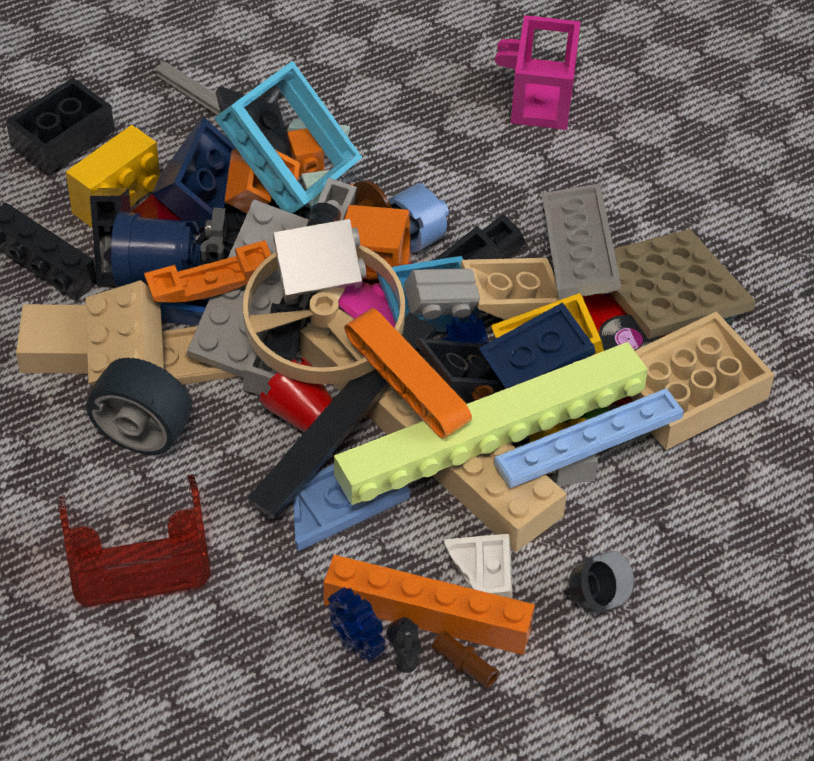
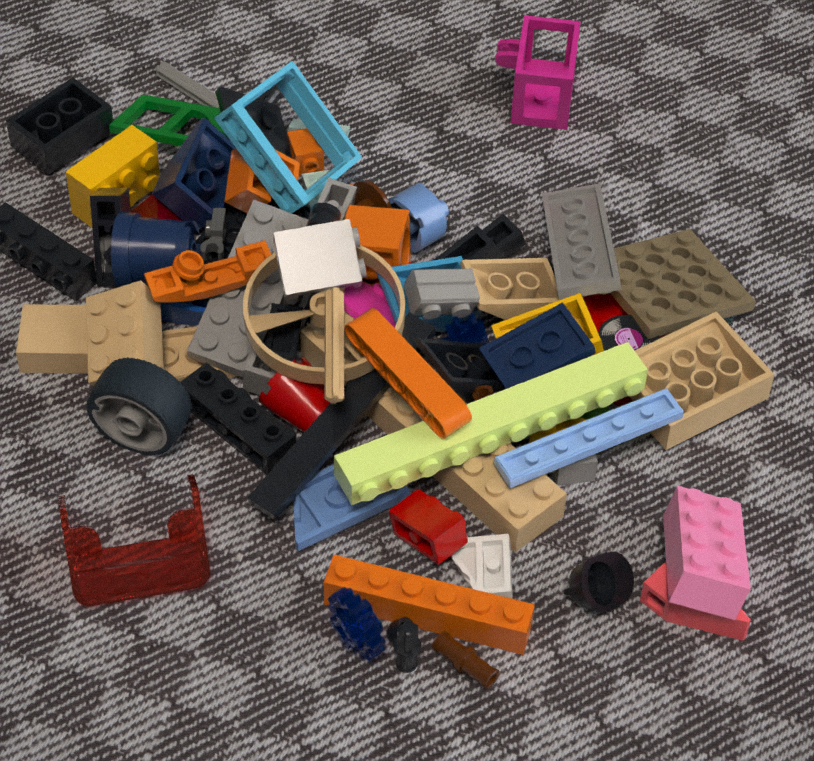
none -> green window [109,94,227,146]
none -> orange plate [172,250,204,281]
none -> black brick [181,362,296,475]
none -> tan axle [324,287,344,404]
none -> red brick [389,489,468,565]
none -> coral slope [640,562,751,641]
none -> bright pink brick [663,486,751,620]

